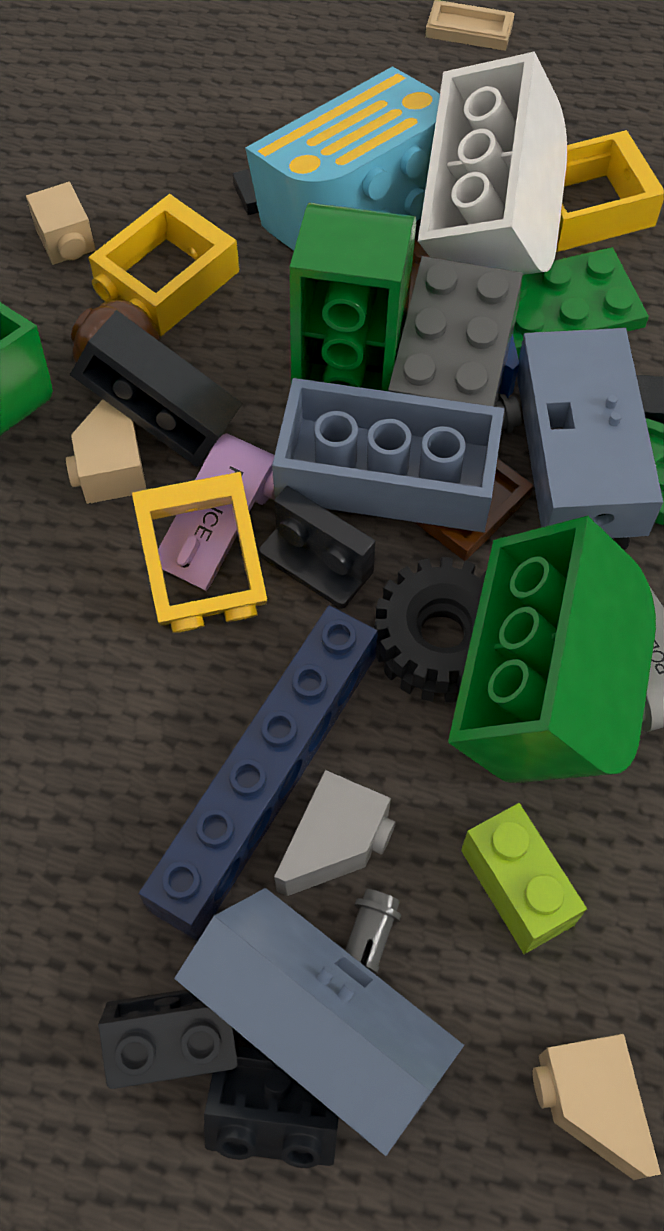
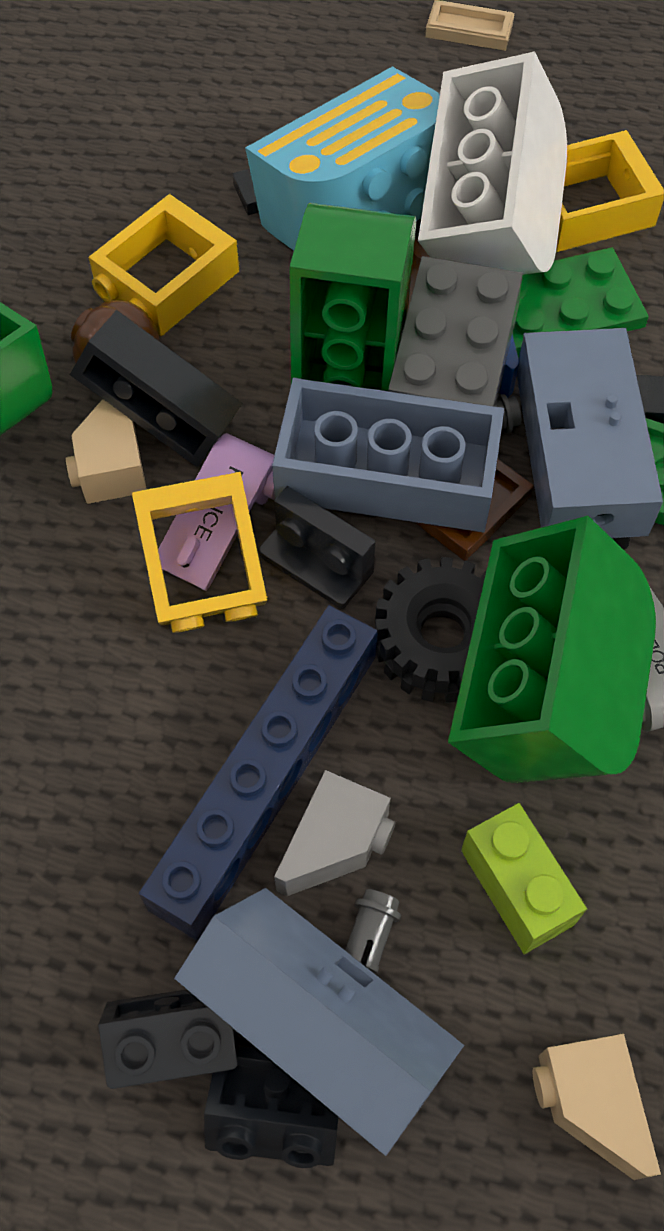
tan brick [26,181,96,265] -> none

